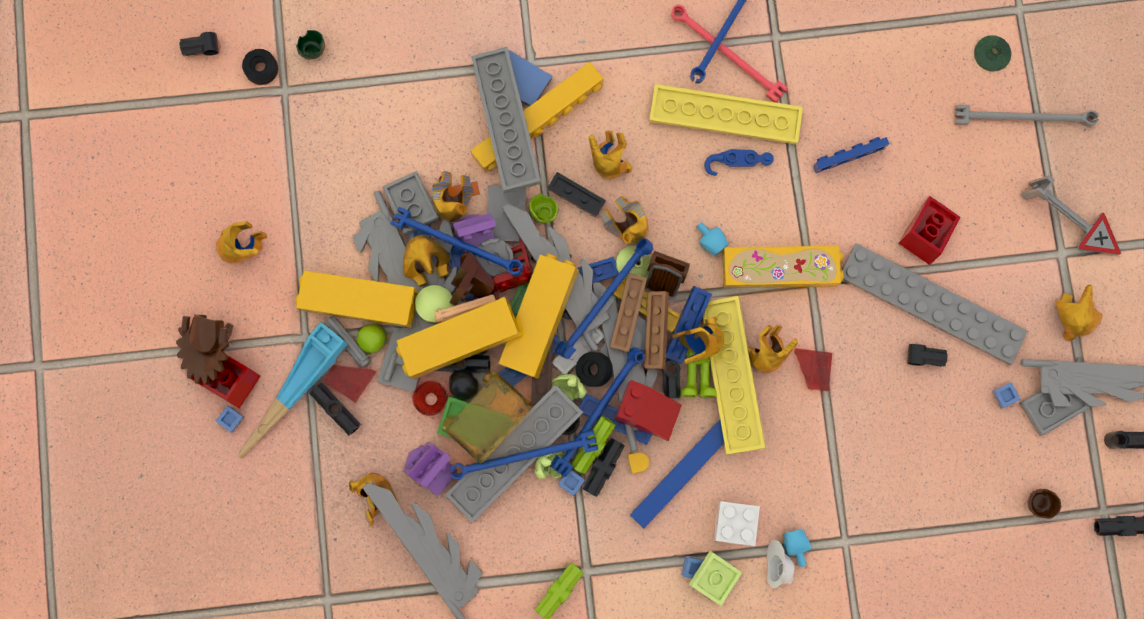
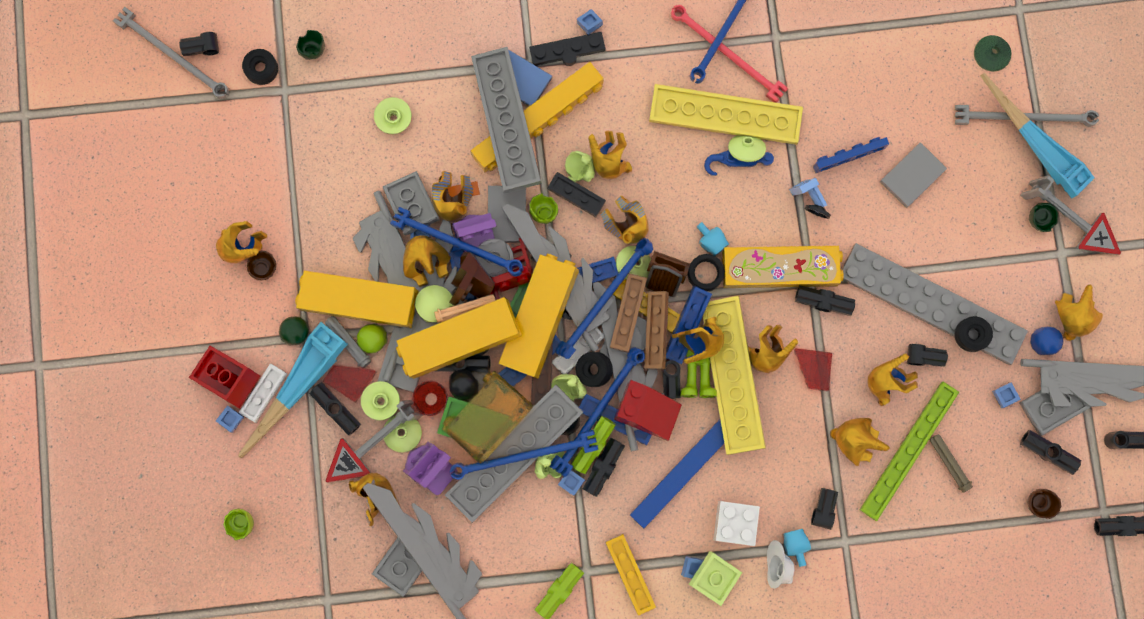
reddish brown piece [176,314,234,384] -> none
yellow tile [628,452,649,474] -> none
red slope [898,196,961,265] -> none
none -> light grey hinge [113,7,229,99]
none -> lime hair [223,508,254,540]
none -> white tile [239,363,287,423]
none -> reddish brown hair [247,251,276,281]
none -> dark green hair [279,316,309,346]
none -> piece [325,400,423,482]
none -> yellowish green dish [361,381,400,420]
none -> light grey tile [372,537,422,597]
none -> yellowish green dish [374,97,412,134]
none -> yellowish green dish [384,415,422,452]
none -> black hinge [529,32,606,66]
none -> yellowish green hair [565,151,595,182]
none -> medium blue plate [577,9,603,35]
none -> yellow plate [605,534,656,616]
none -> black tyre [687,254,725,291]
none -> yellowish green dish [728,136,766,162]
none -> light blue piece [789,178,831,219]
none -> black piece [795,285,855,316]
none -> black piece [811,488,838,530]
none -> pearl gold piece [830,418,890,466]
none -> lime tile [859,381,959,521]
none -> pearl gold piece [867,354,918,406]
none -> light grey tile [880,142,947,208]
none -> dark tan axle [930,434,973,493]
none -> black tyre [954,316,993,352]
none -> medium azure plate [980,73,1095,199]
none -> black piece [1020,430,1082,475]
none -> dark green hair [1029,203,1058,232]
none -> blue hair [1030,327,1063,355]

